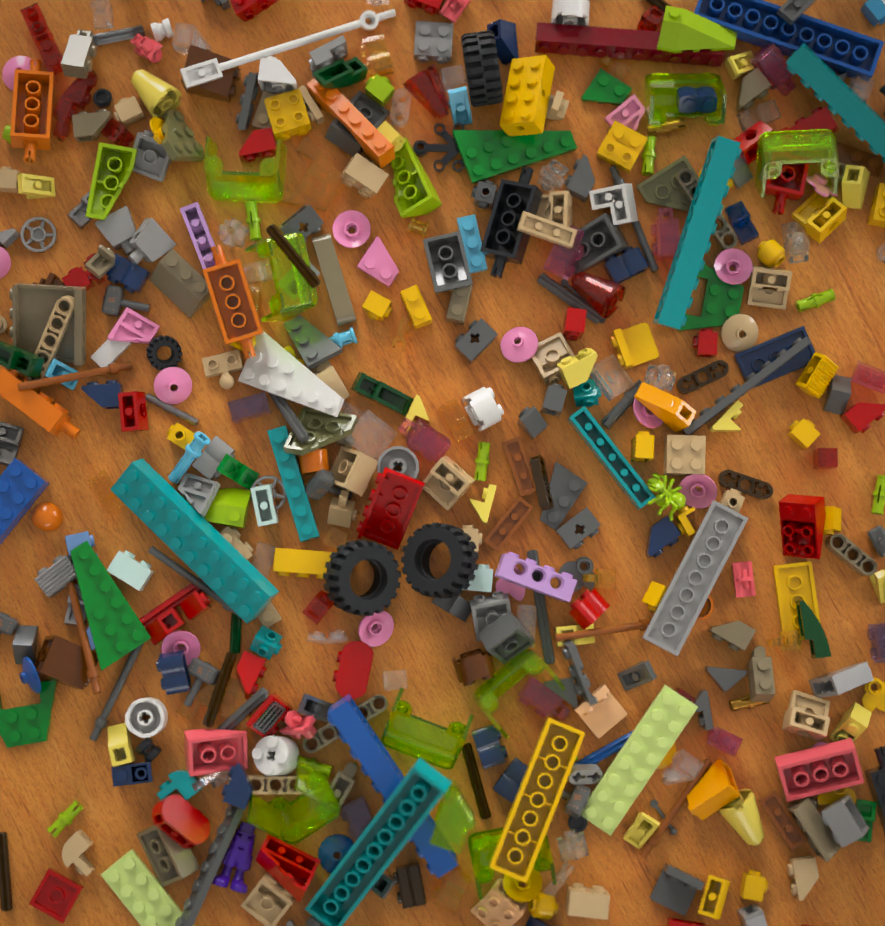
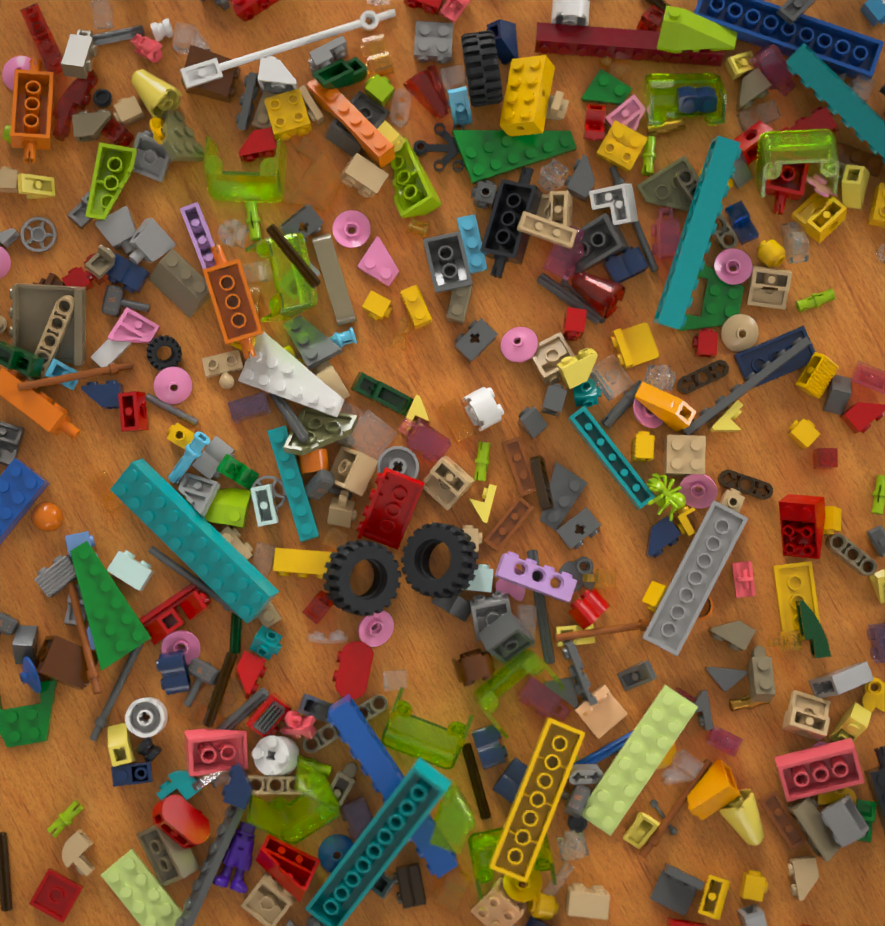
none -> red brick [583,104,606,141]

